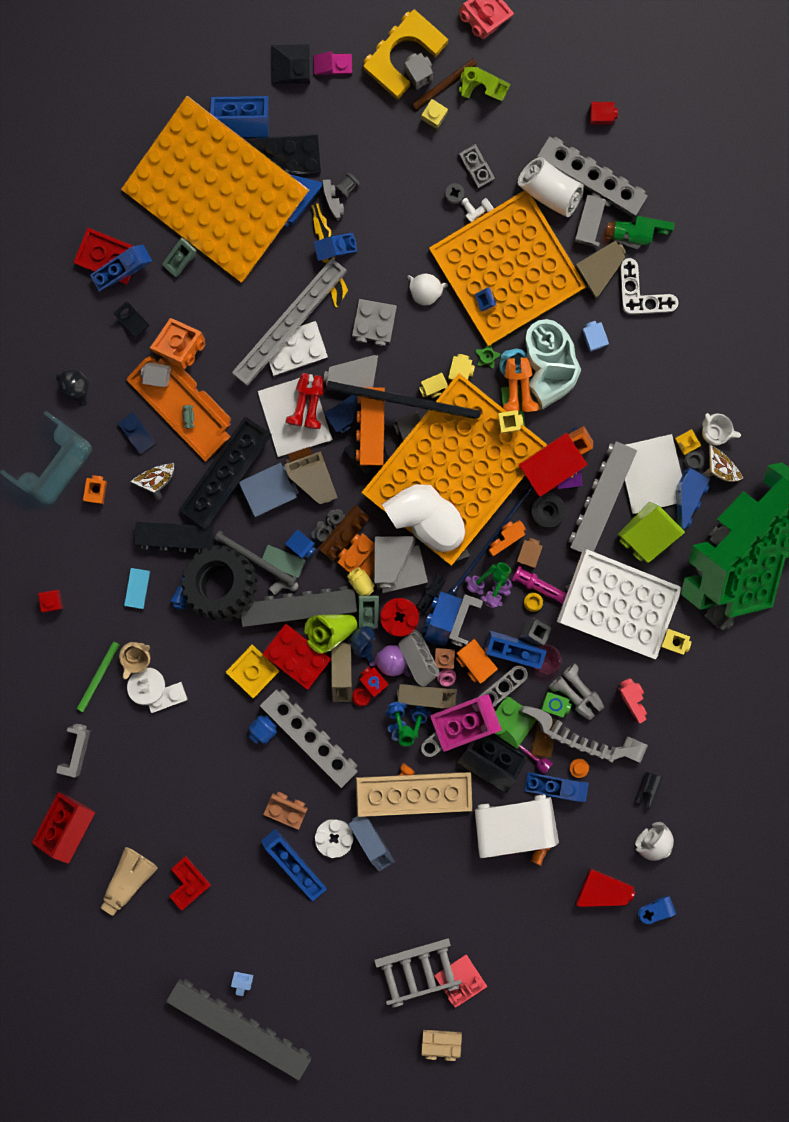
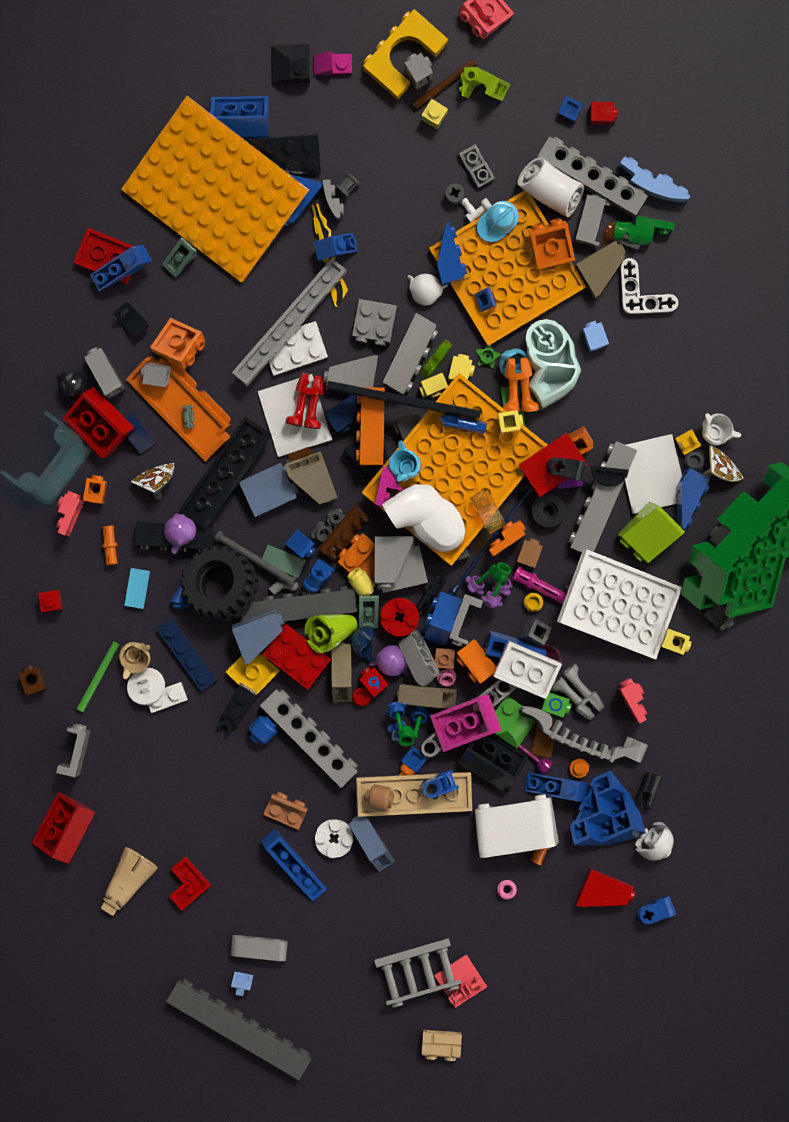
none -> reddish brown brick [19,665,47,695]
none -> coral plate [57,491,84,537]
none -> red brick [62,387,134,459]
none -> light grey slope [84,347,125,399]
none -> orange pin [102,526,118,565]
none -> dark blue plate [156,618,217,692]
none -> medium lavender hair [164,513,196,554]
none -> black plate [217,683,257,735]
none -> light grey beam [230,935,288,961]
none -> sand blue slope [232,609,285,664]
none -> blue piece [303,558,335,593]
none -> medium nougat head [365,784,394,812]
none -> dark pink slope [375,467,402,507]
none -> light grey slope [383,313,438,395]
none -> medium azure hair [389,441,421,482]
none -> blue plate [401,746,428,773]
none -> blue piece [419,769,459,798]
none -> clear neon green piece [422,339,453,376]
none -> blue slope [437,222,467,286]
none -> blue piece [440,413,487,434]
none -> clear yellow slope [470,489,506,534]
none -> medium azure piece [477,201,519,242]
none -> white plate [493,641,562,699]
none -> bright pink plate [497,880,517,899]
none -> orange plate [528,218,575,269]
none -> black piece [546,458,586,481]
none -> blue plate [557,96,583,122]
none -> blue brick [570,771,646,846]
none -> black tile [591,466,629,487]
none -> light blue slope [618,156,690,202]

